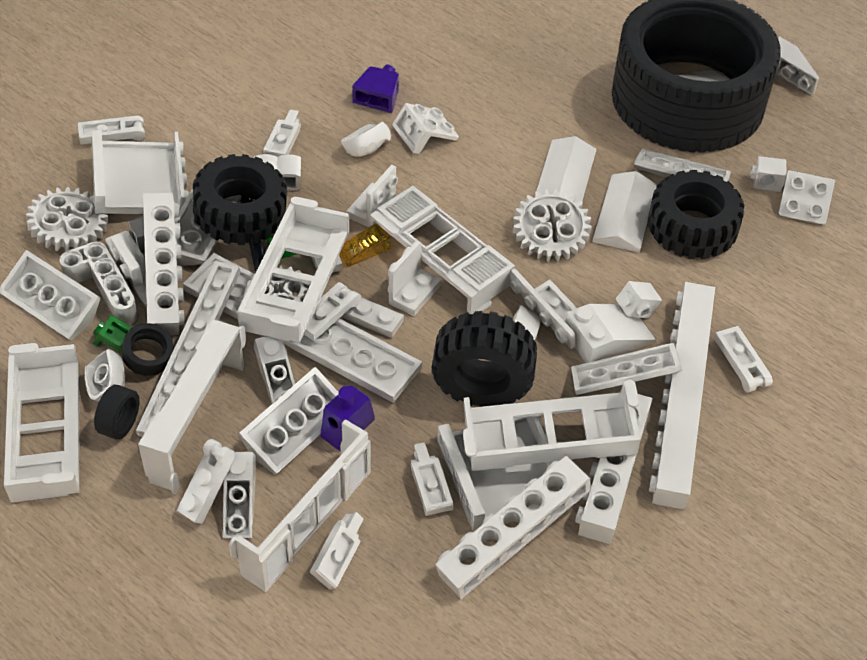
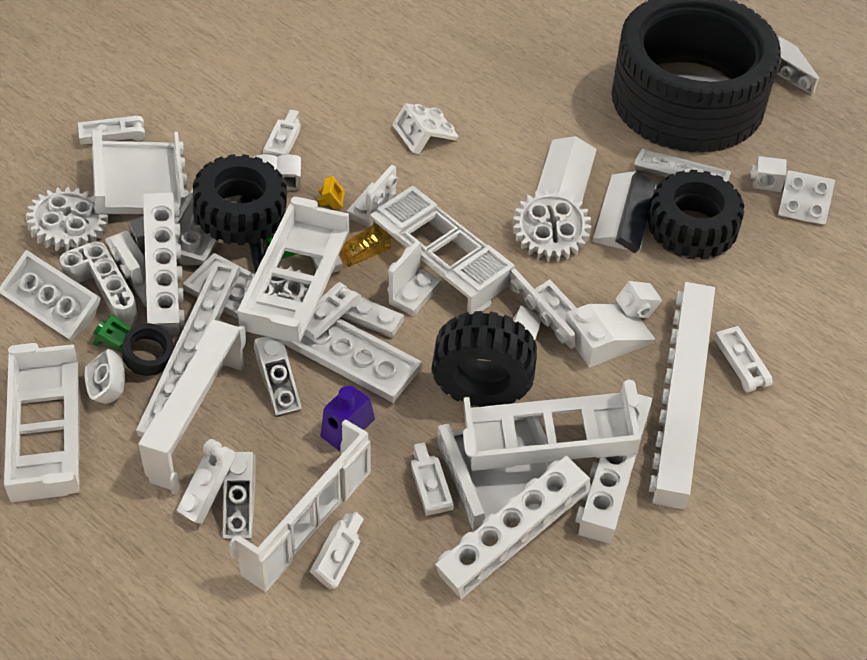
black tyre [94,384,140,440] -> none
white slope [238,367,338,475] -> none
white piece [341,122,391,157] -> none
dark purple torso [352,64,399,113] -> none
white slope [571,343,682,395] -> none
none -> yellow tile [316,176,345,210]
none -> black tile [615,171,656,253]

